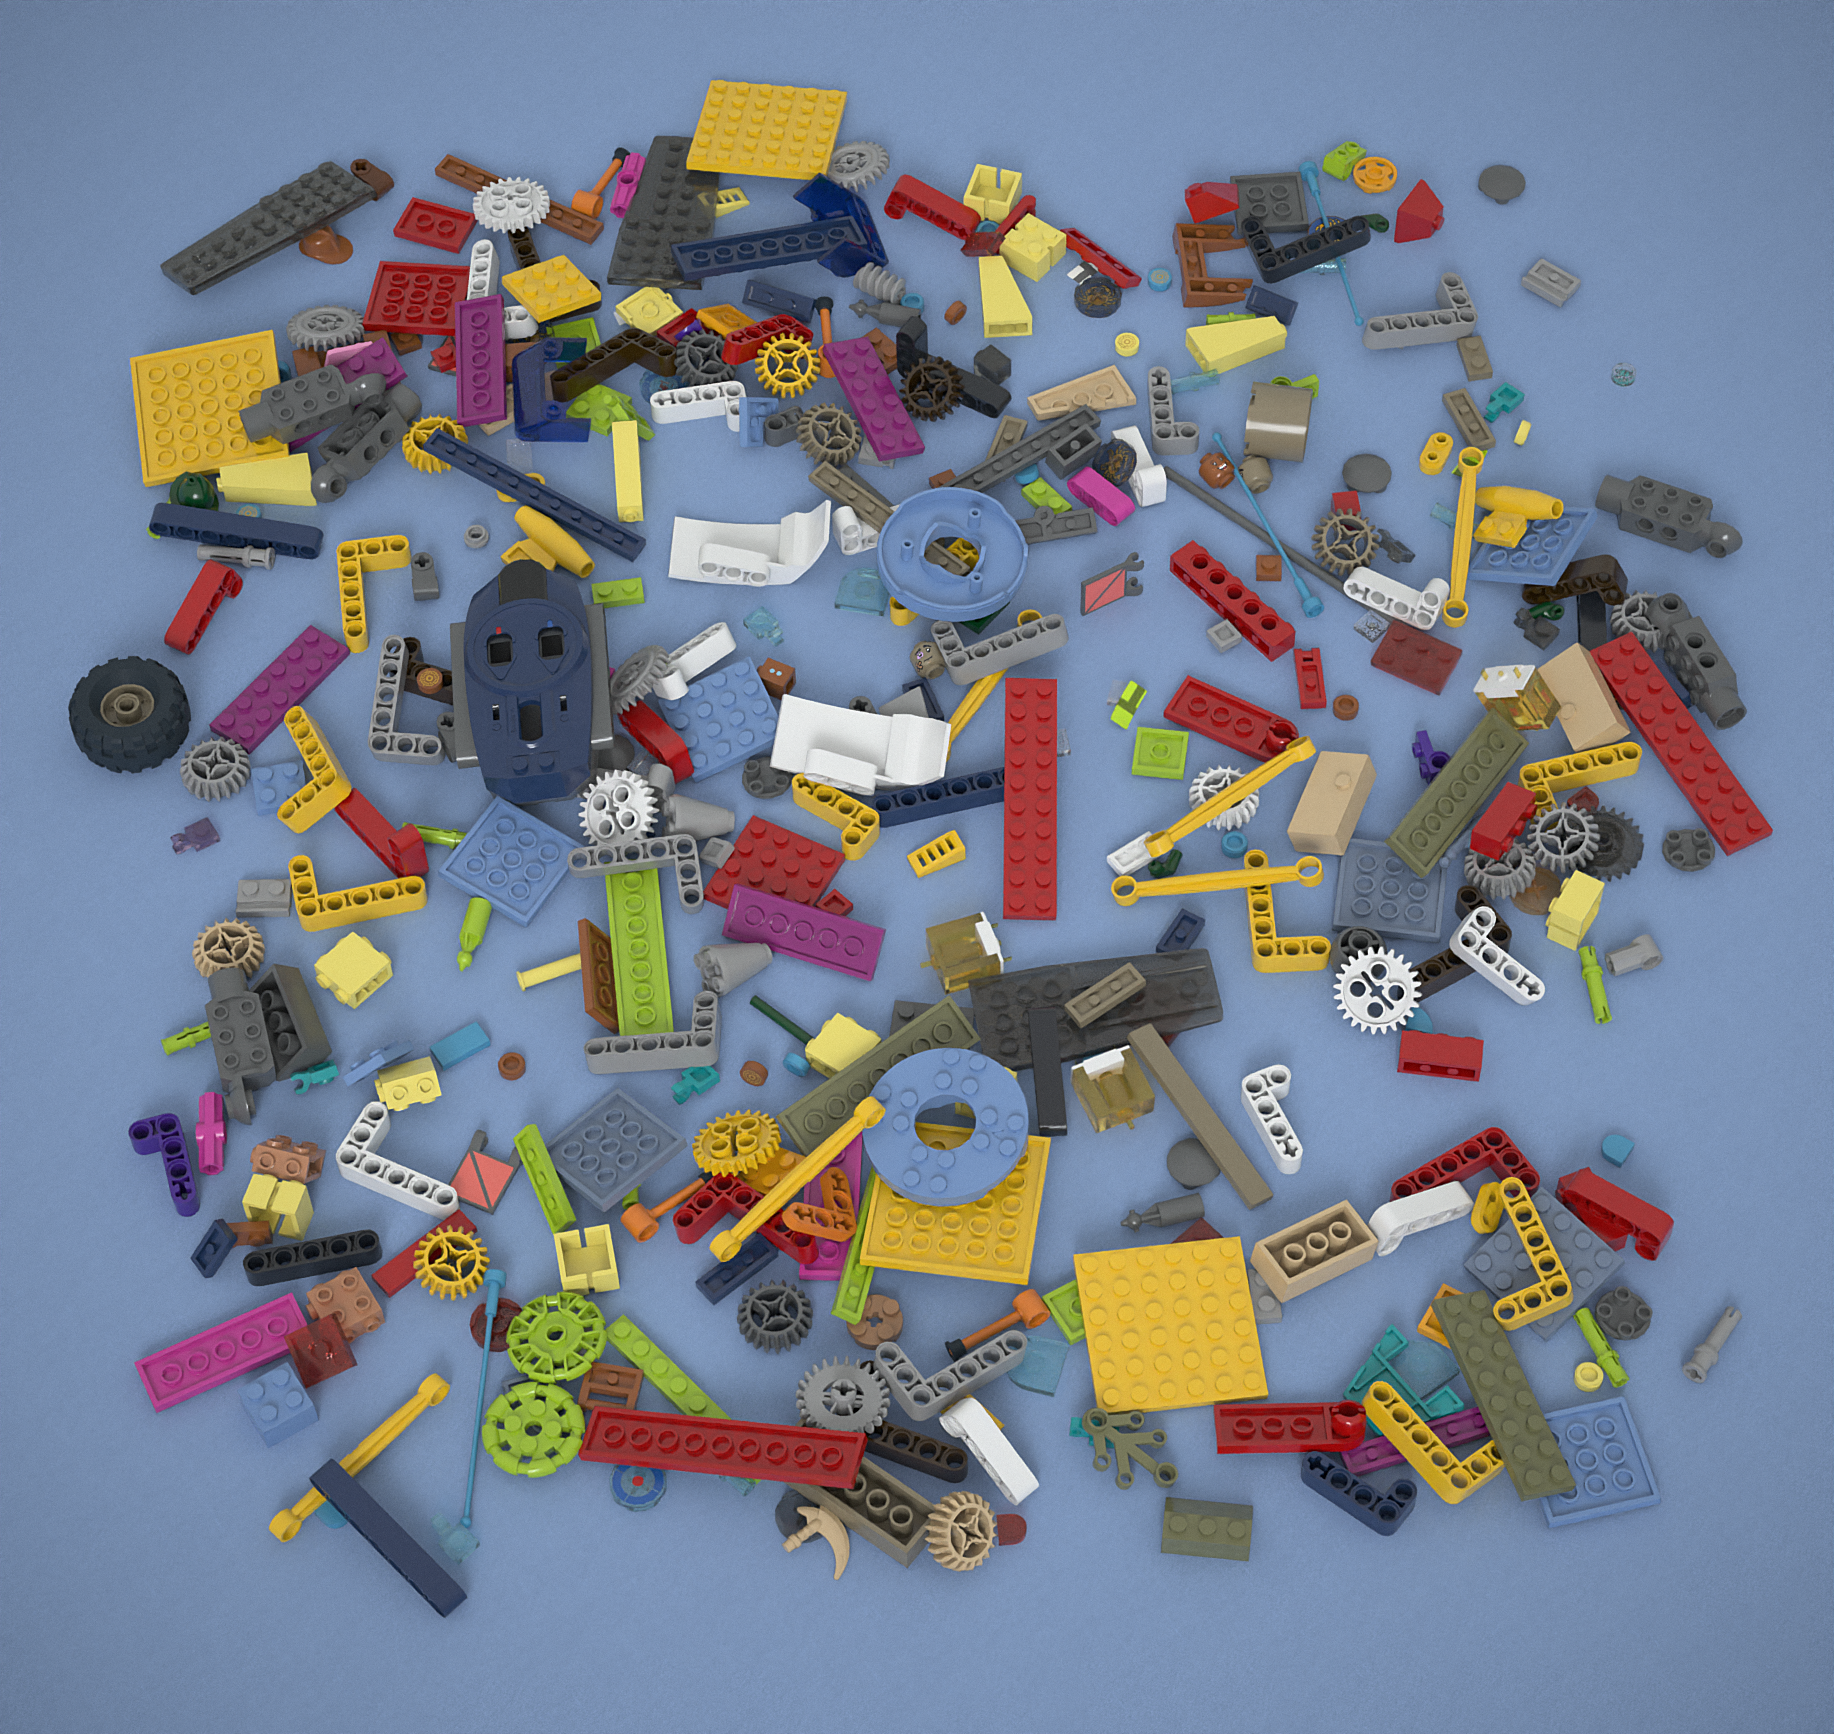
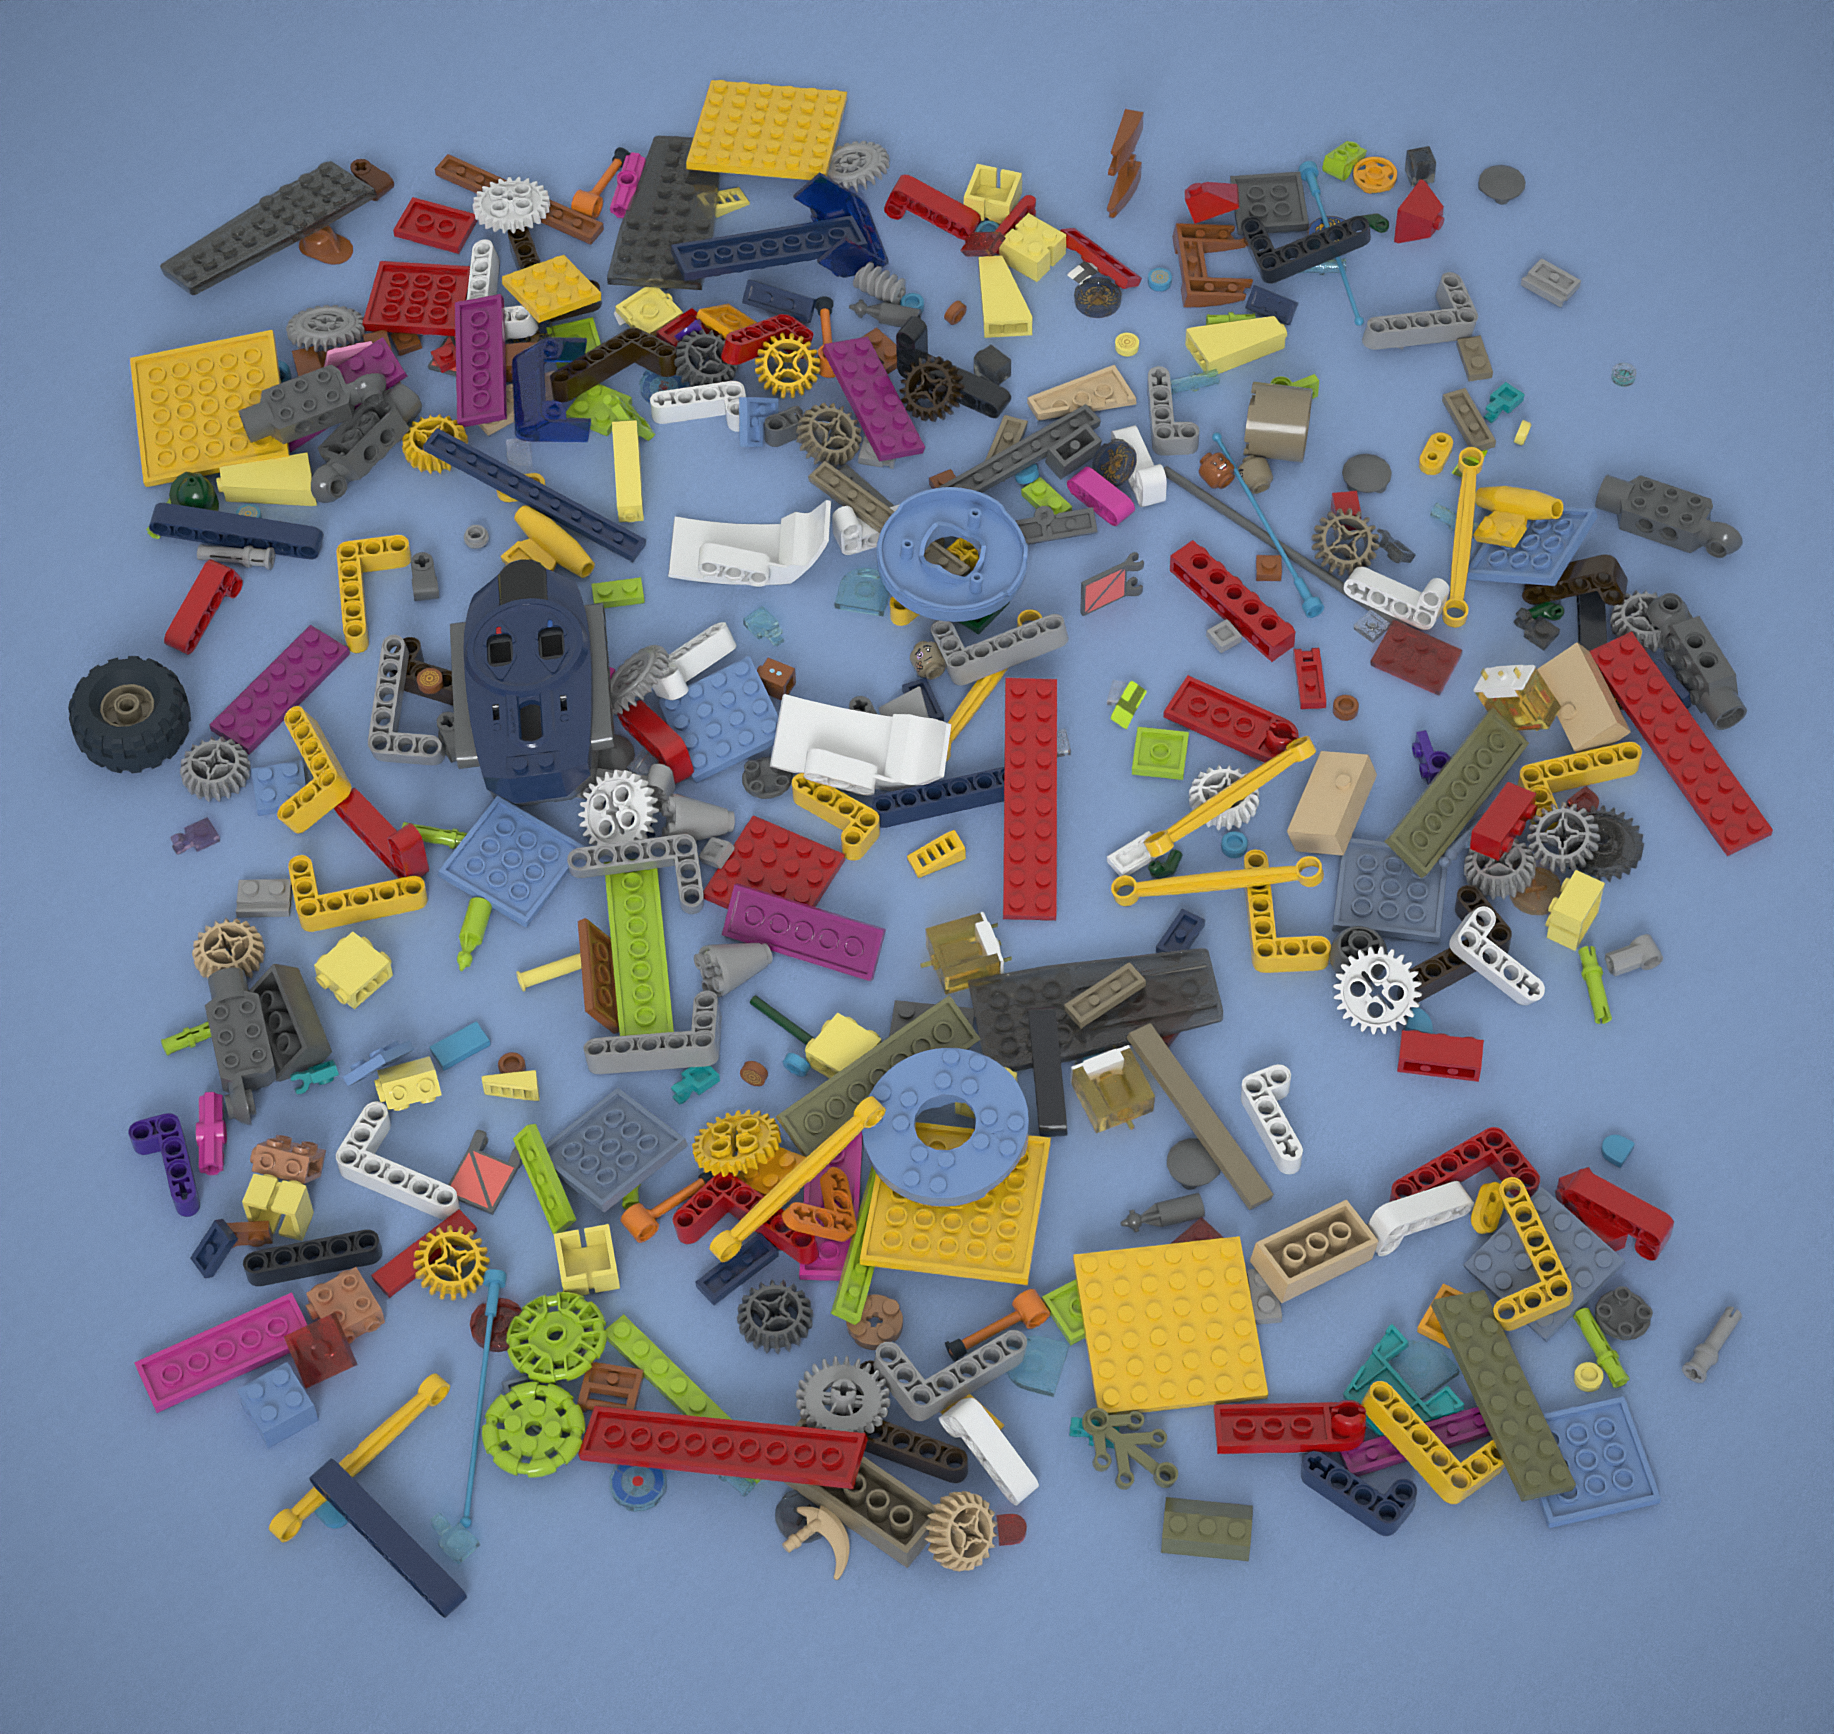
red plate [816,889,853,916] -> none
dark grey dish [1662,828,1715,872] -> none
none -> light yellow slope [481,1070,540,1101]
none -> dark orange wedge [1107,109,1144,218]
none -> clear smoke brick [1405,146,1437,186]

